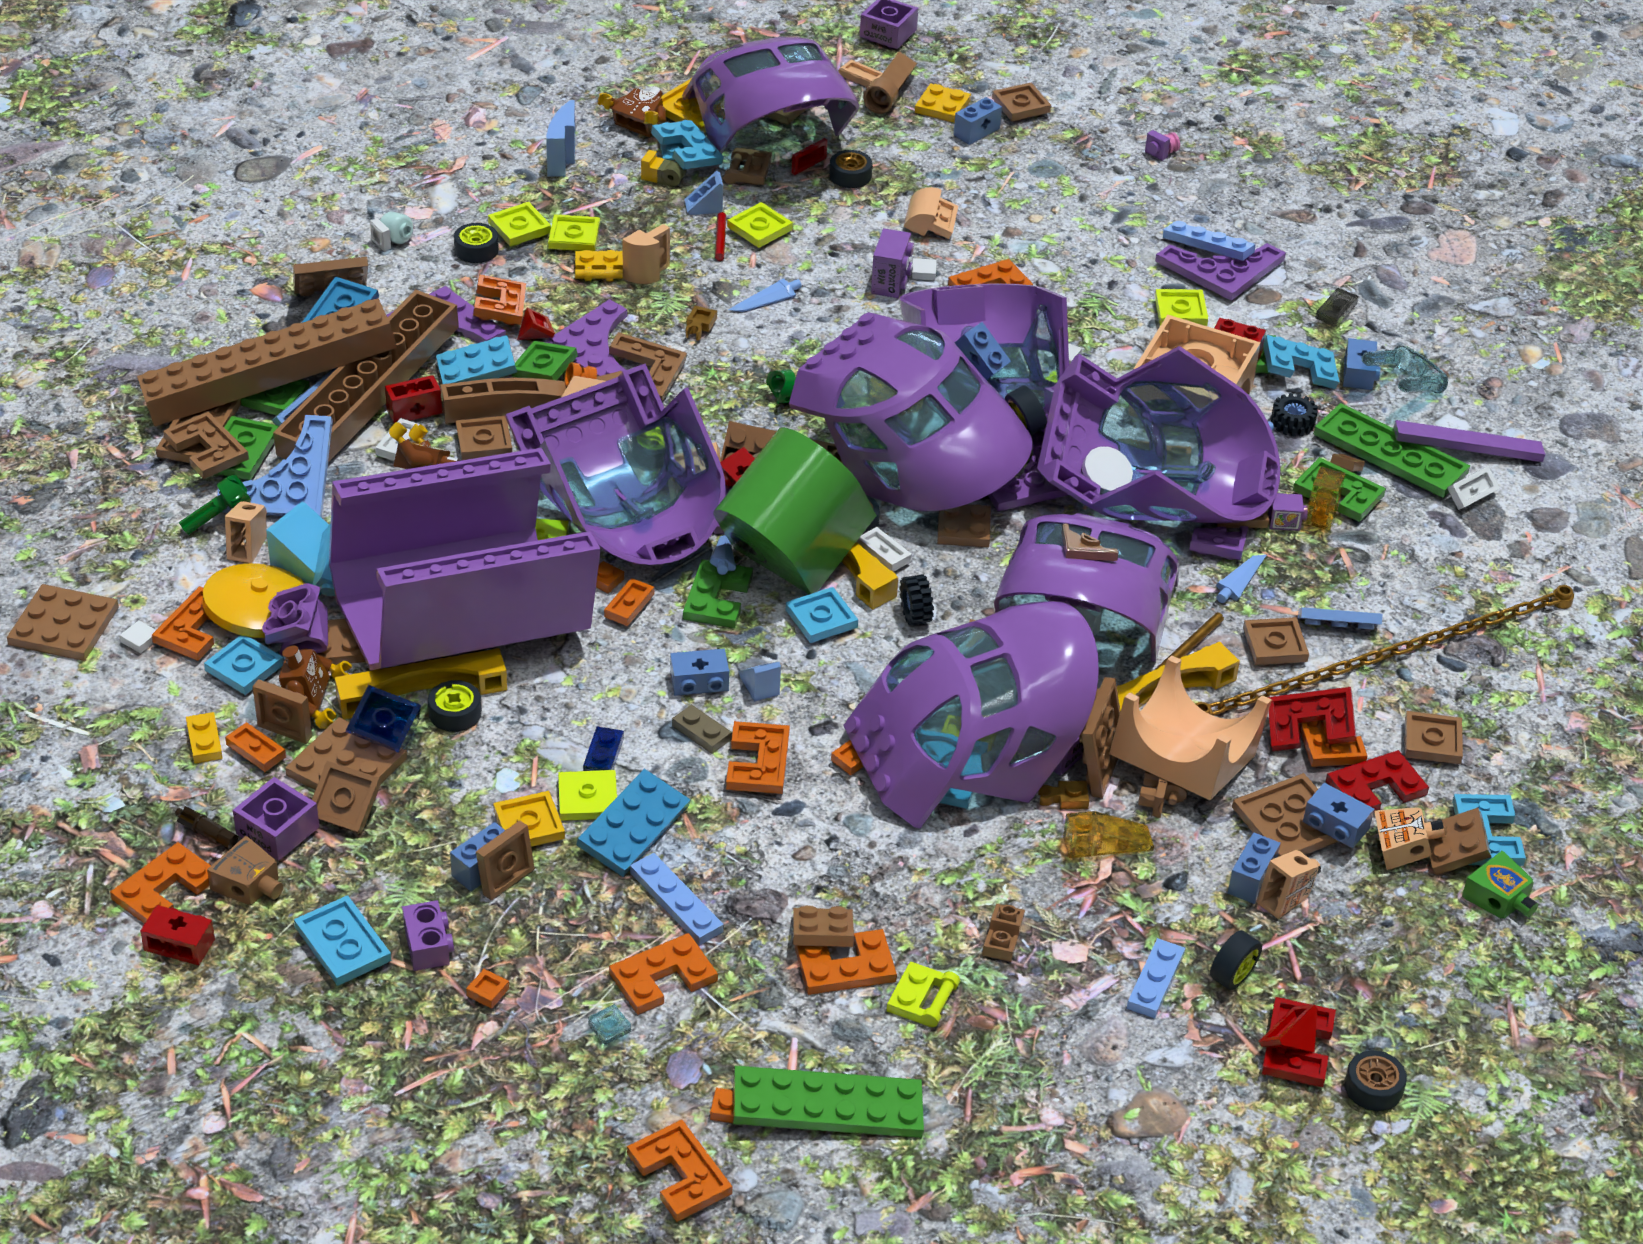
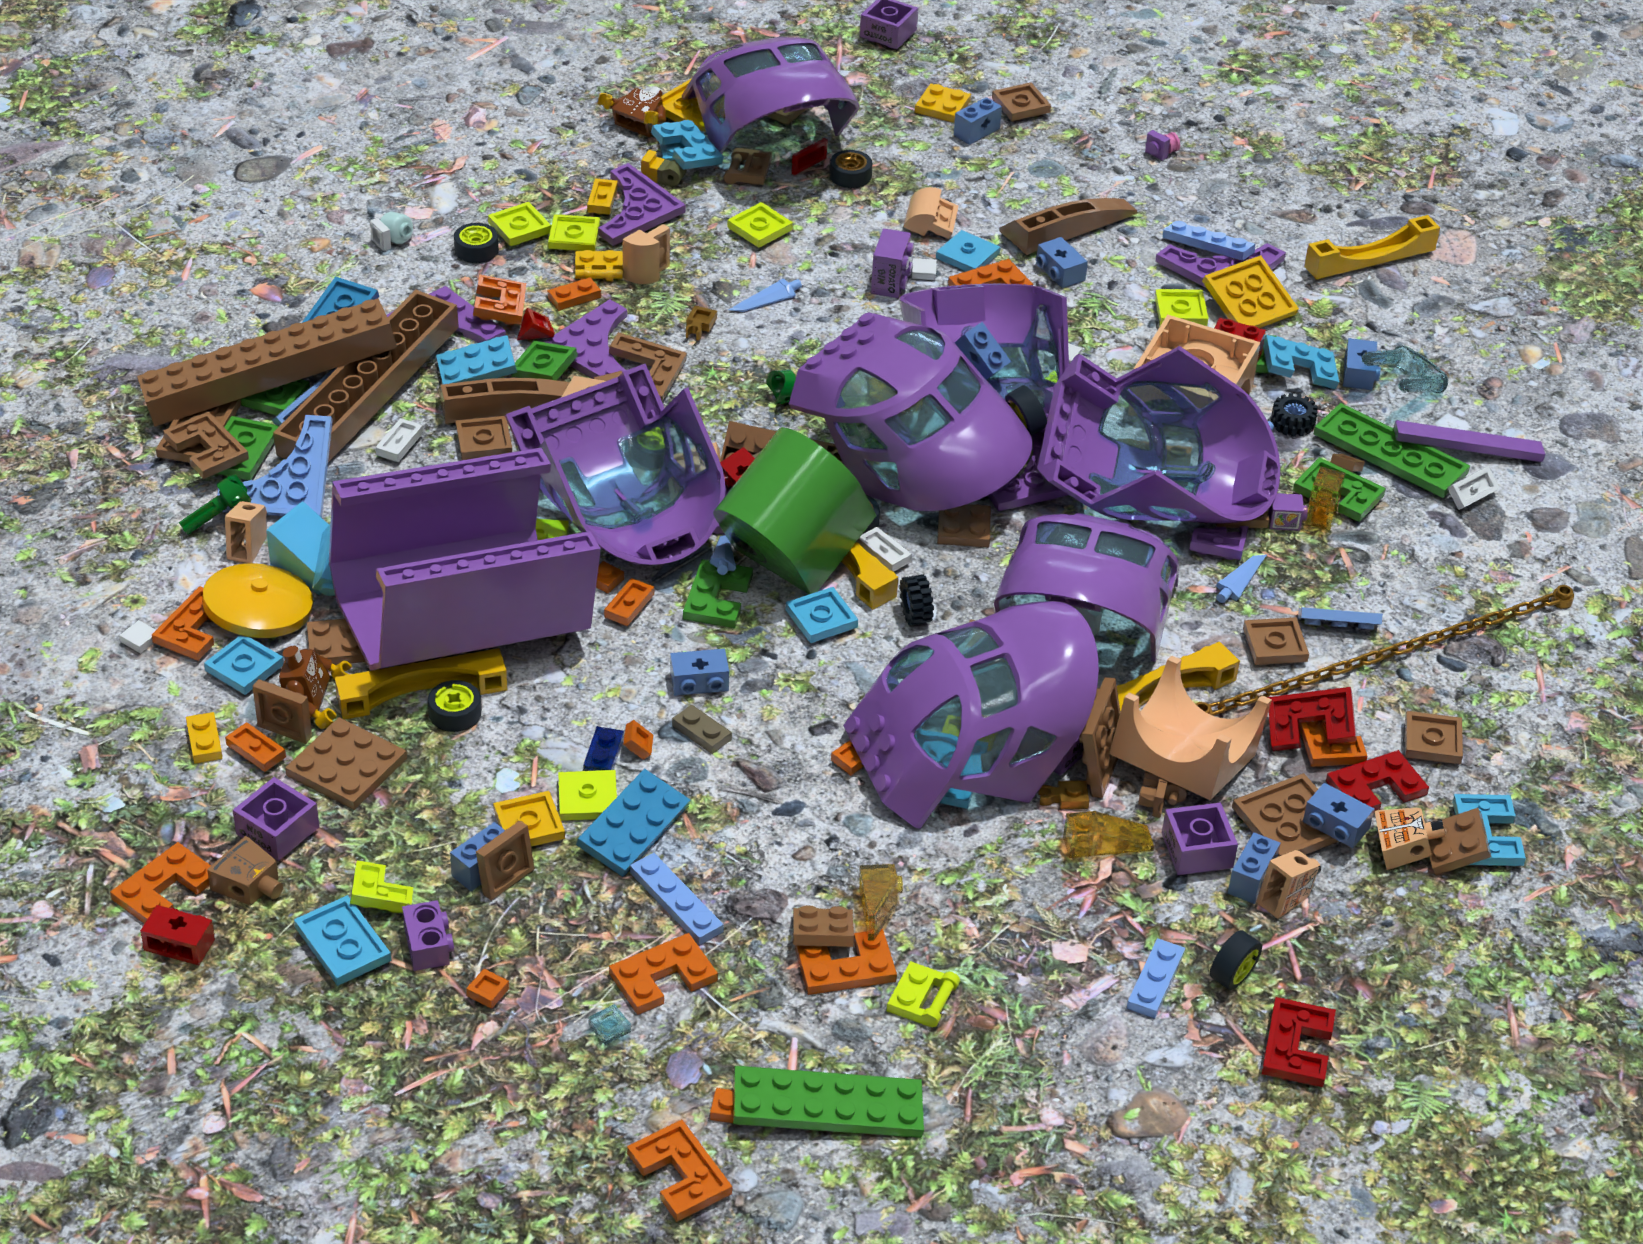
medium nougat plate [7,584,119,661] -> none
dark brown piece [175,806,239,849] -> none
medium lavender piece [262,583,328,660] -> none
medium nougat plate [293,256,368,296] -> none
medium nougat plate [312,761,382,834] -> none
clear blue slope [346,685,421,752] -> none
red brick [385,375,442,423] -> none
dark orange torso [389,422,460,469] -> none
light blue slope [546,100,575,177] -> none
orange wheel [565,362,597,387] -> none
light blue slope [684,171,723,215] -> none
red bar [715,212,727,261] -> none
orange plate [726,721,790,794] -> none
light blue slope [738,661,781,702] -> none
light nougat tile [839,60,882,88] -> none
medium nougat beam [863,51,917,114] -> none
medium nougat slope [982,903,1025,962] -> none
medium nougat tile [1061,524,1118,561] -> none
white tile [1082,447,1133,494] -> none
pearl gold bar [1155,612,1224,670] -> none
red slope [1258,1004,1318,1053] -> none
clear smoke plate [1315,288,1359,327] -> none
black wheel [1344,1050,1407,1111] -> none
bright green torso [1462,851,1538,919] -> none
none -> neon yellow plate [350,860,413,913]
none -> orange plate [547,277,601,311]
none -> yellow plate [587,178,618,215]
none -> medium lavender plate [598,163,686,246]
none -> orange plate [623,720,654,760]
none -> clear yellow slope [859,864,903,941]
none -> medium azure plate [936,230,1001,271]
none -> medium nougat wedge [999,198,1137,255]
none -> medium blue brick [1036,237,1088,288]
none -> medium lavender brick [1161,802,1238,875]
none -> yellow plate [1202,255,1299,328]
none -> yellow arch [1304,215,1440,279]

